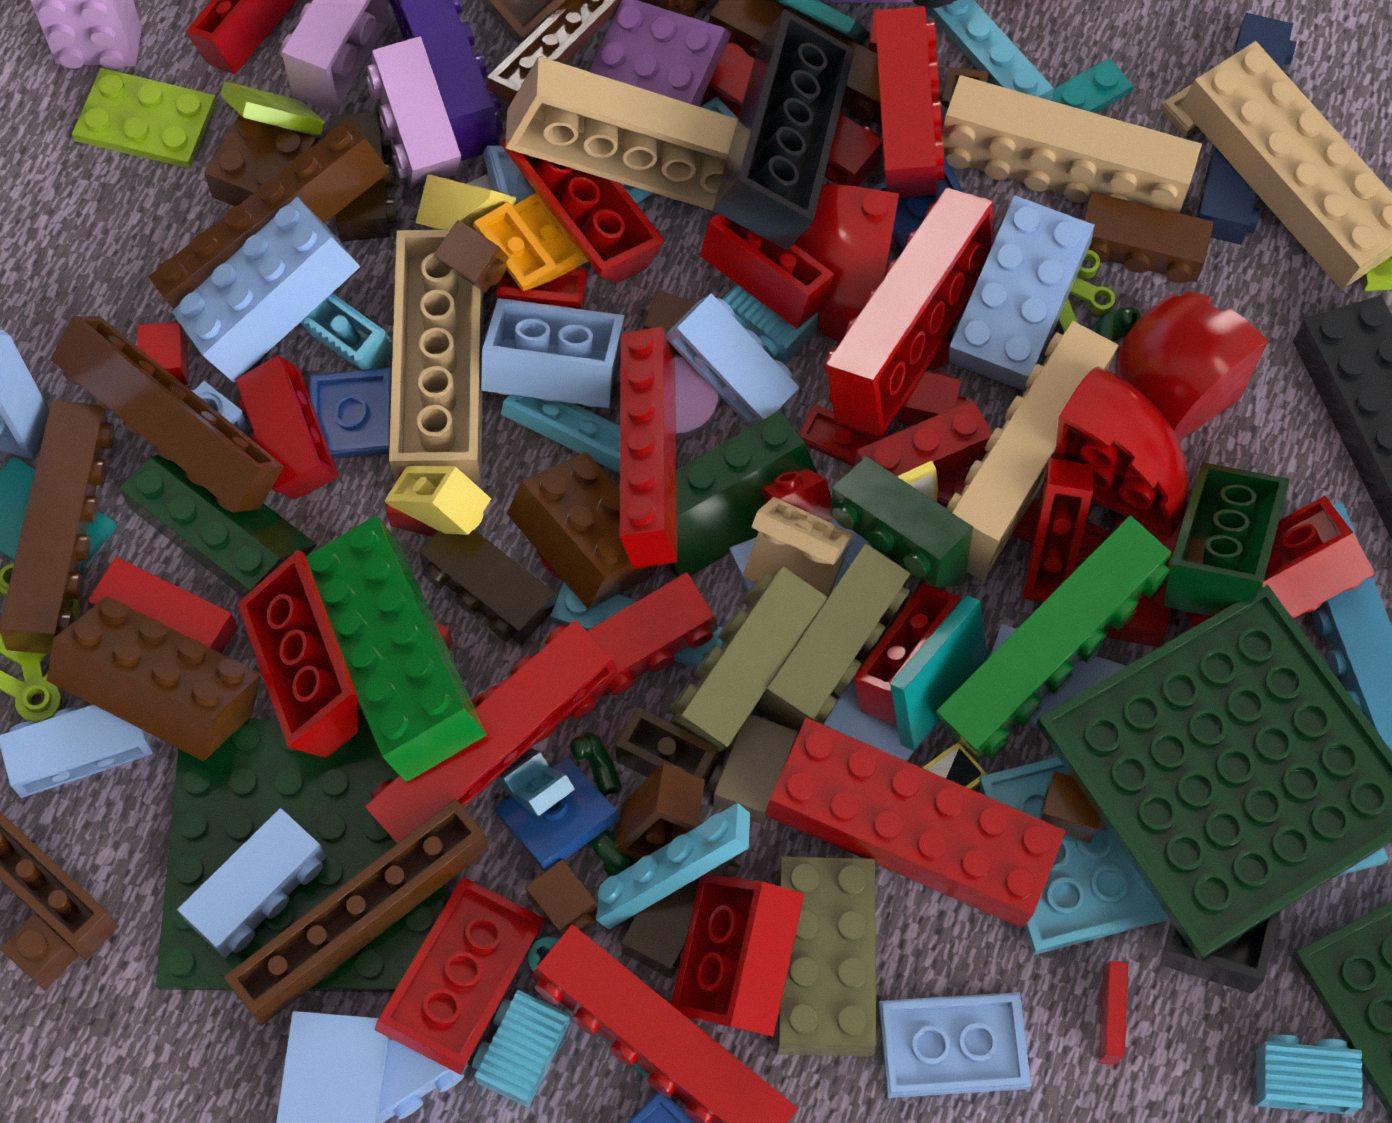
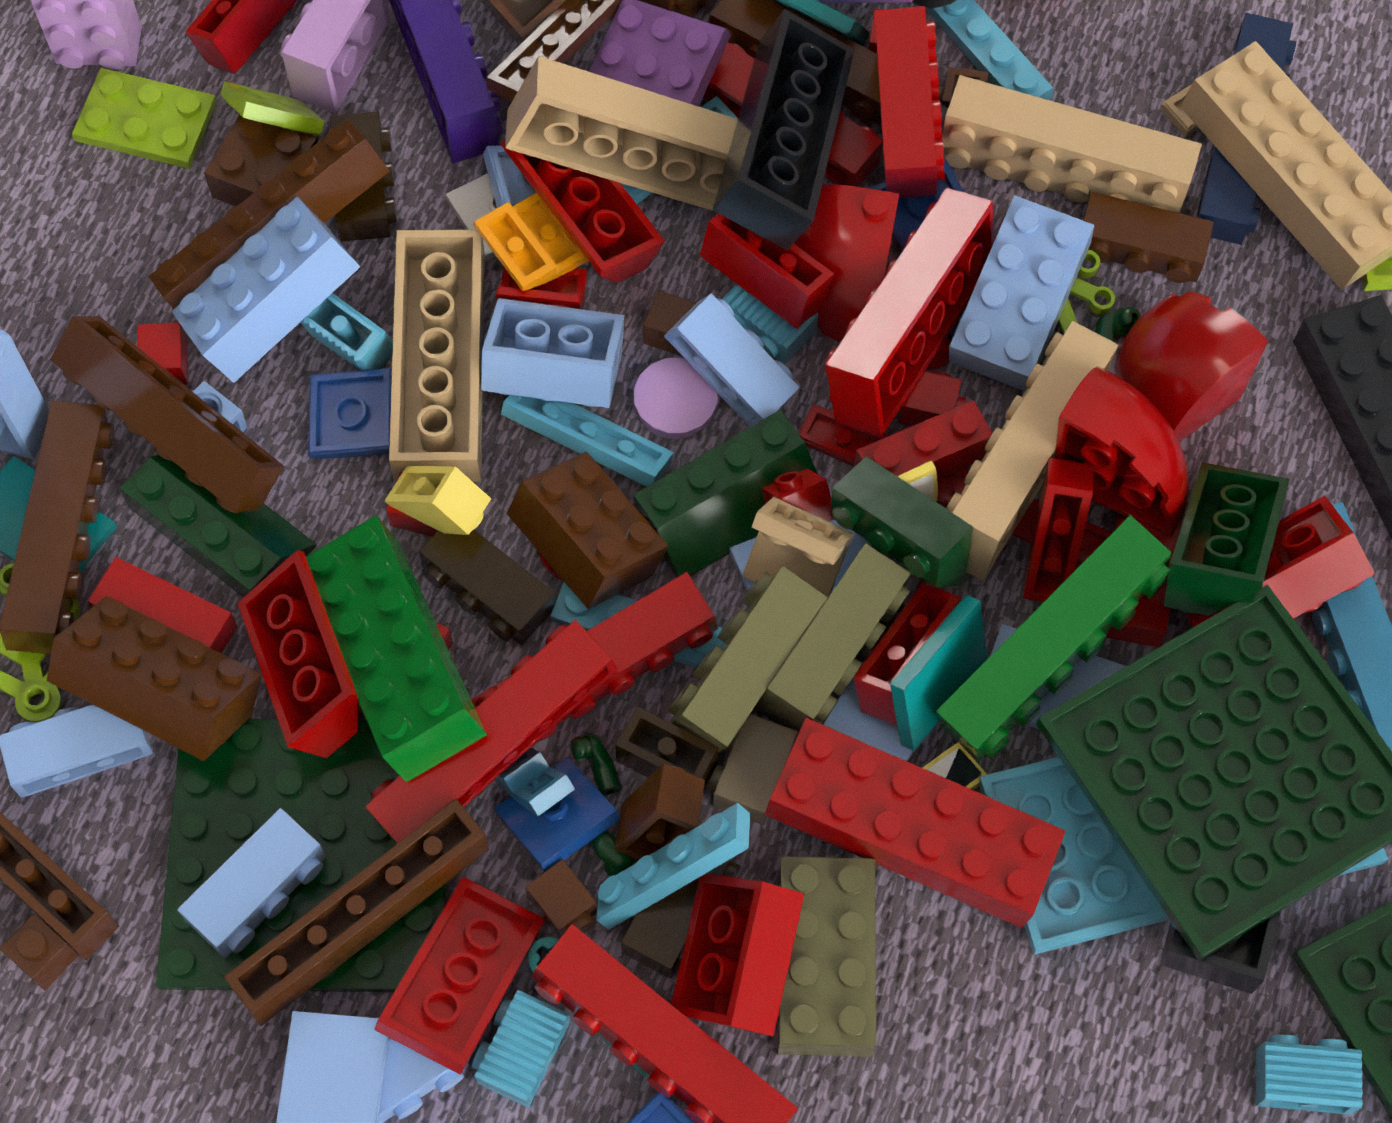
red brick [235,355,339,499] -> none
lavender brick [366,36,461,189] -> none
light yellow slope [415,174,517,230] -> none
reddish brown brick [433,220,509,293] -> none
red brick [620,326,678,569] -> none
light blue tile [878,992,1031,1098] -> none
reddish brown brick [1039,771,1107,843] -> none
teal plate [1050,57,1134,113] -> none
red tile [1099,961,1128,1065] -> none

